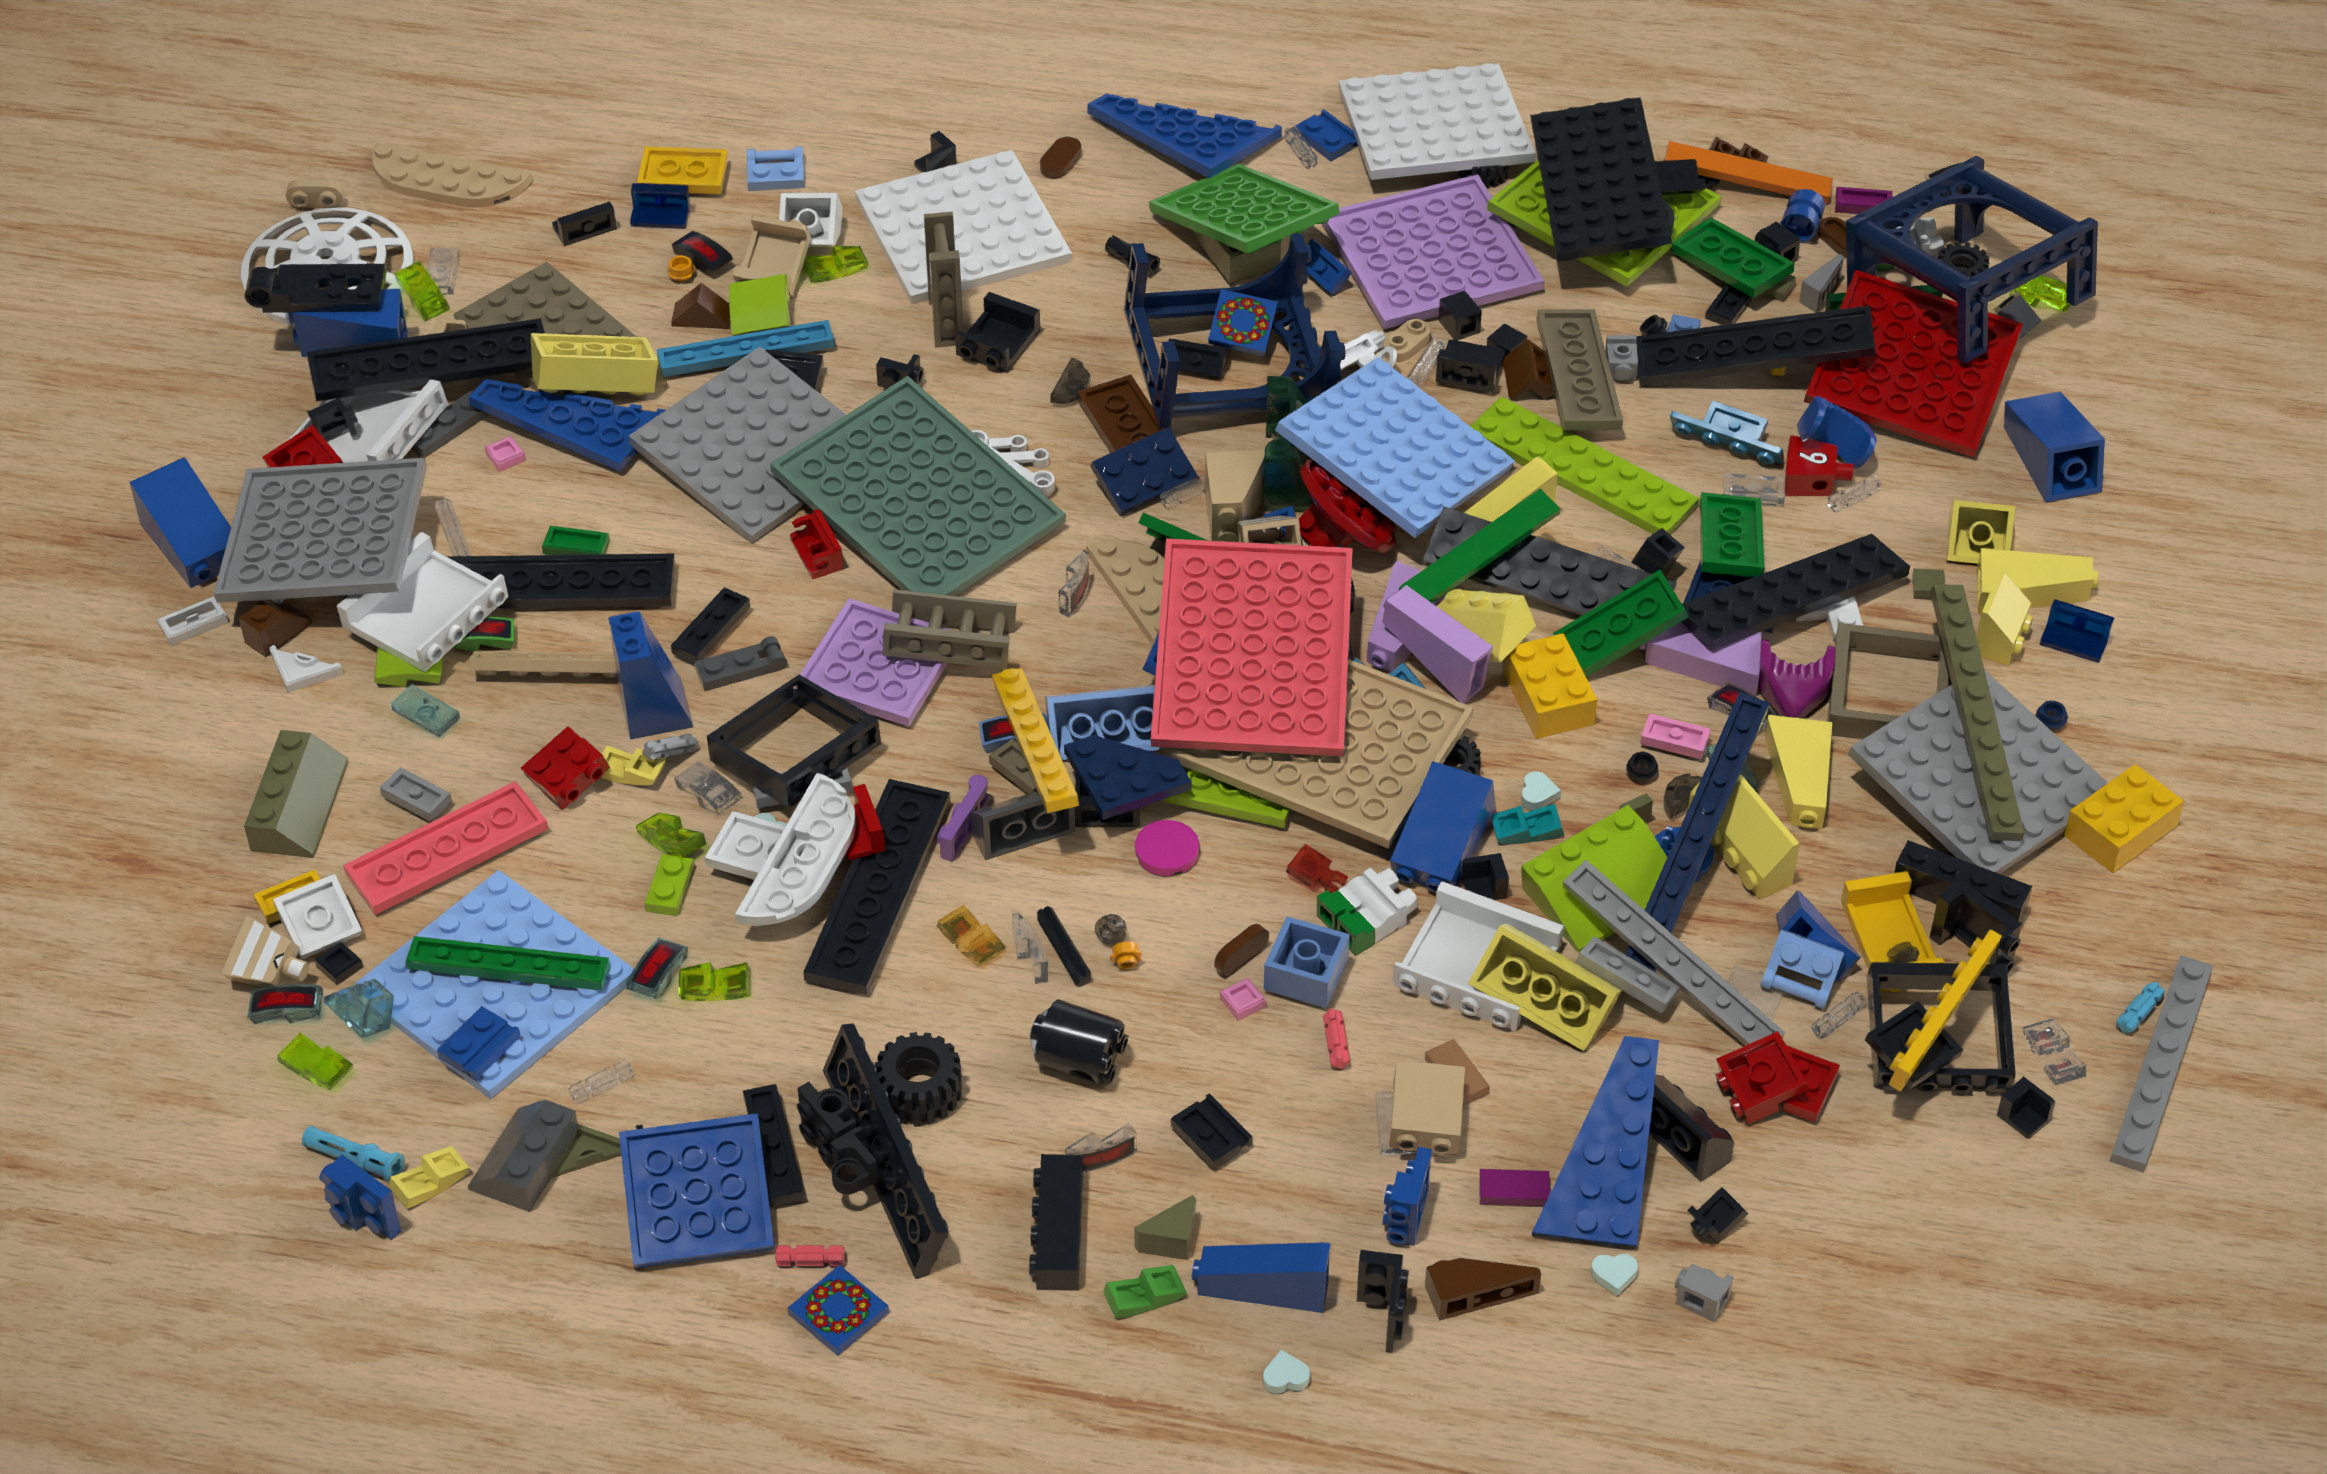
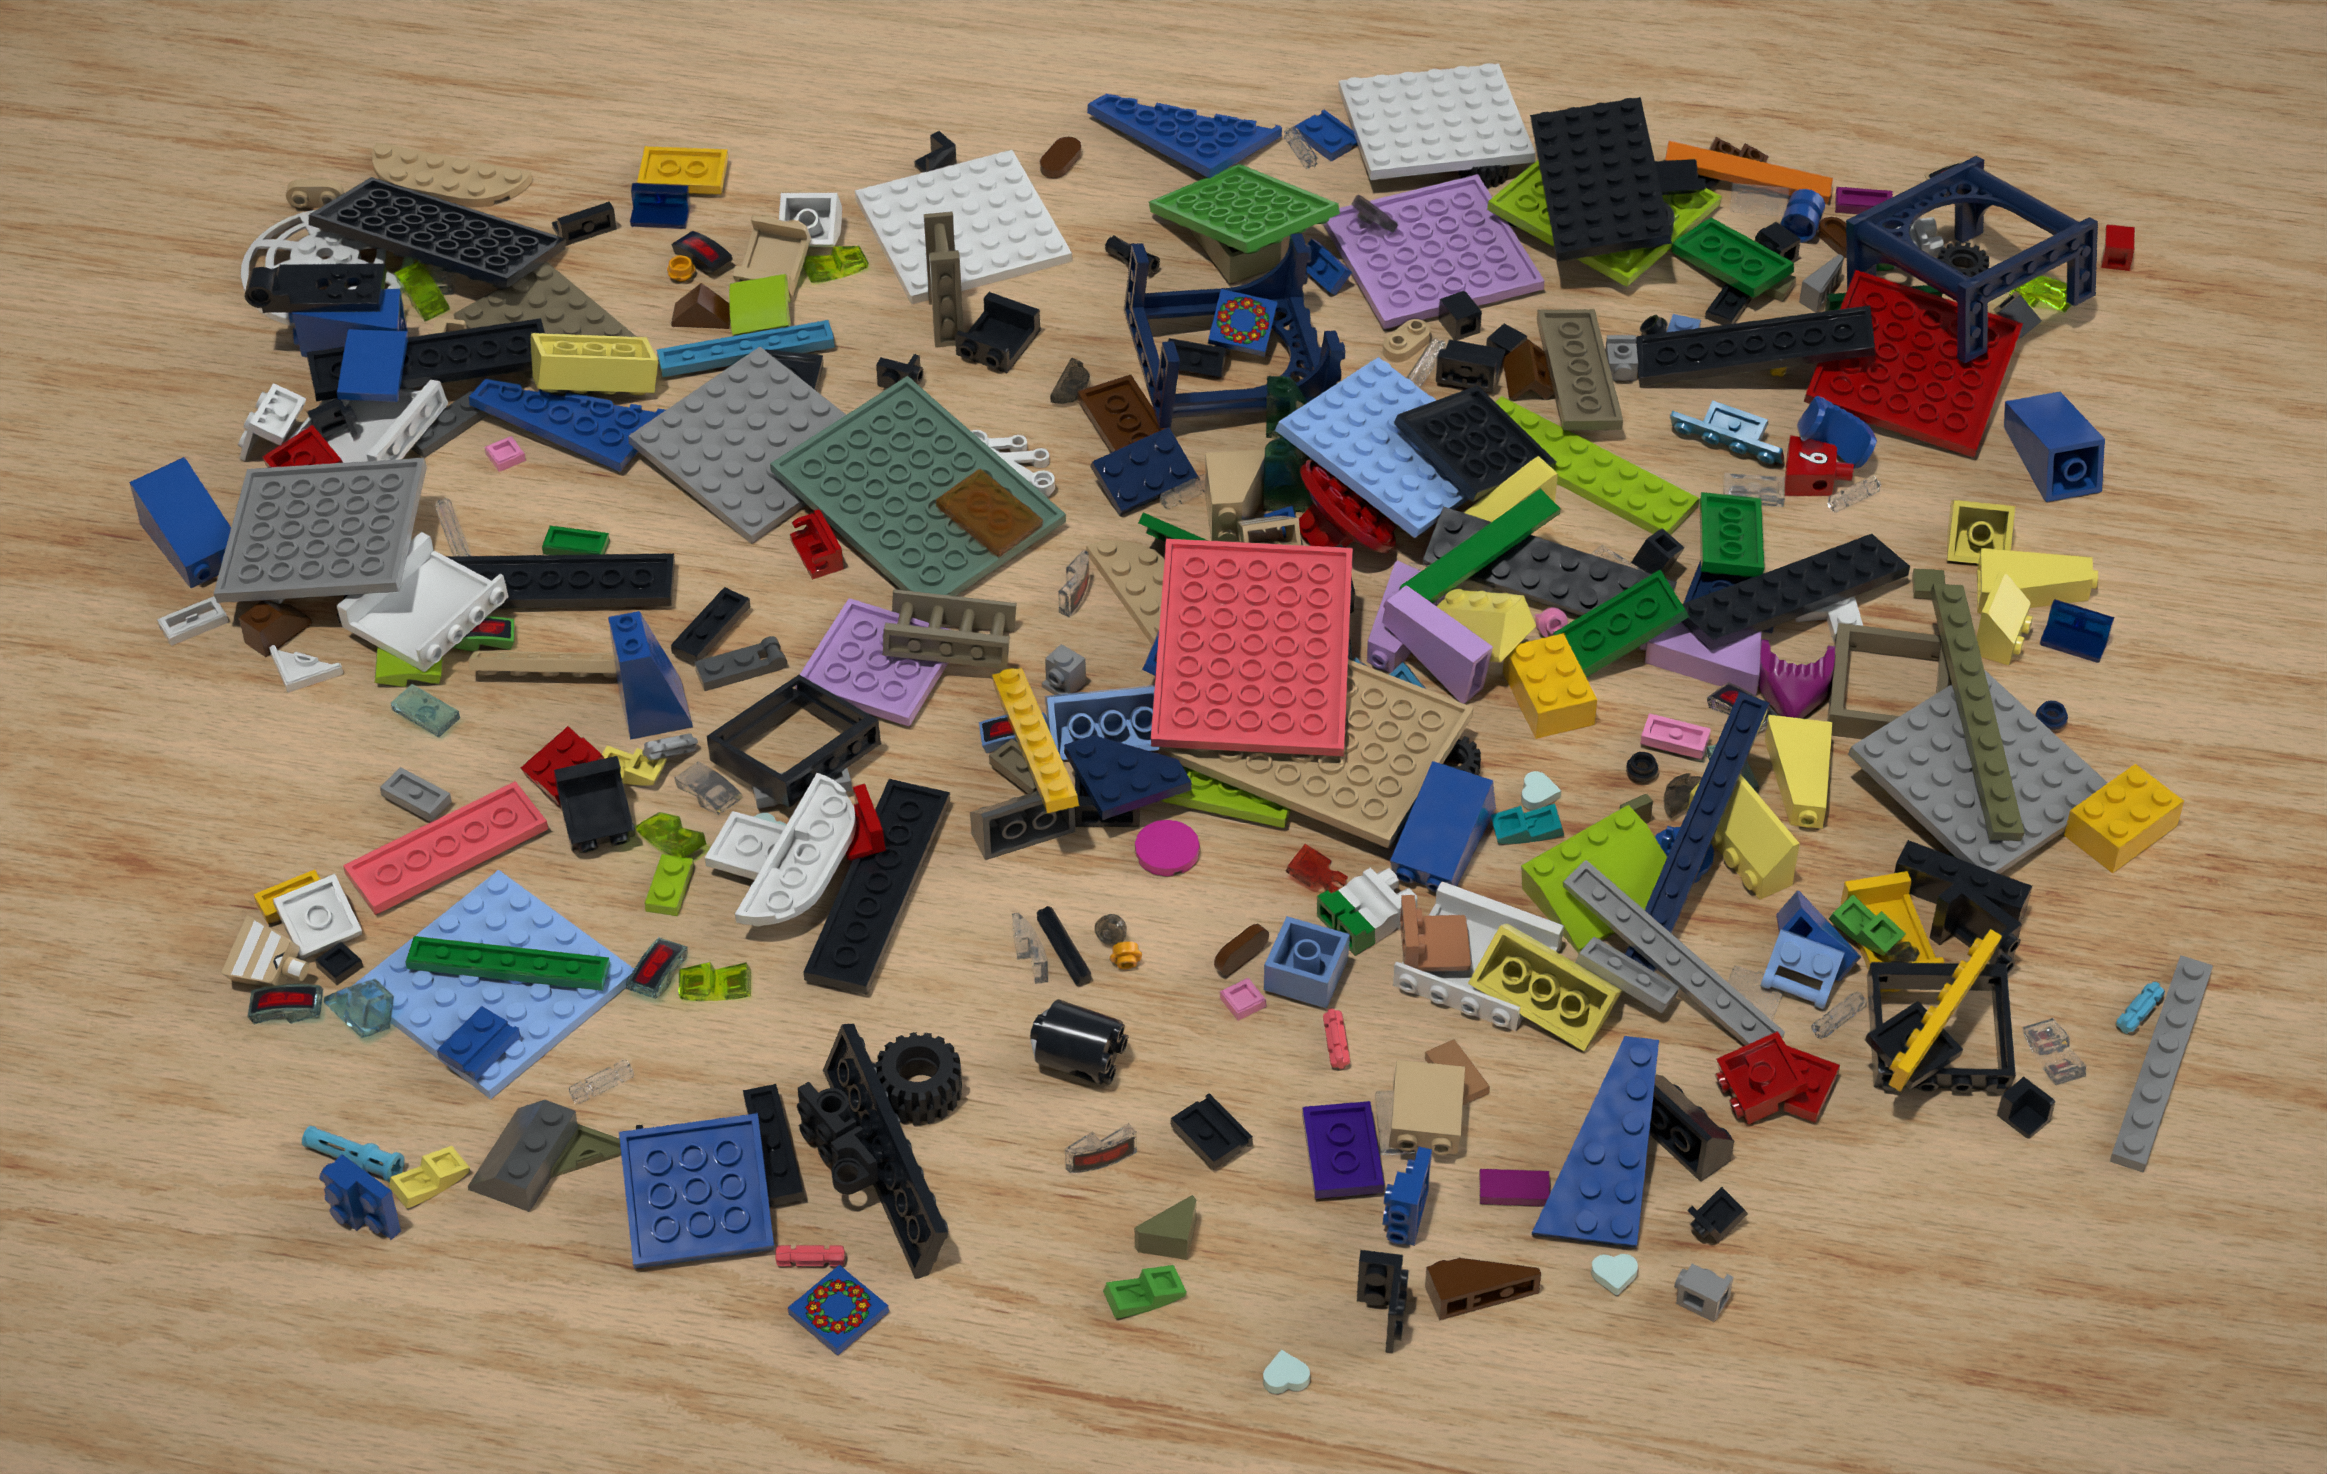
olive slope [244,730,348,858] -> none
clear neon green slope [277,1032,353,1090] -> none
light blue plate [747,146,804,191] -> none
medium lavender plate [937,775,989,862] -> none
clear yellow slope [937,904,1006,967] -> none
black brick [1029,1154,1083,1291] -> none
blue slope [1192,1242,1331,1313] -> none
white piece [1340,330,1397,370] -> none
black panel [1461,853,1509,900] -> none
none -> white bracket [238,383,306,461]
none -> black plate [309,177,566,289]
none -> blue tile [337,329,408,402]
none -> black panel [554,756,636,853]
none -> clear orange tile [936,468,1043,558]
none -> light grey brick [1042,644,1086,695]
none -> dark purple plate [1302,1101,1384,1199]
none -> clear smoke plate [1351,195,1398,233]
none -> black plate [1394,385,1557,501]
none -> nougat bracket [1400,895,1471,972]
none -> bright pink plate [1535,607,1568,637]
none -> clear plate [1730,183,1789,217]
none -> bright green slope [1829,895,1906,956]
none -> red panel [2101,224,2135,271]

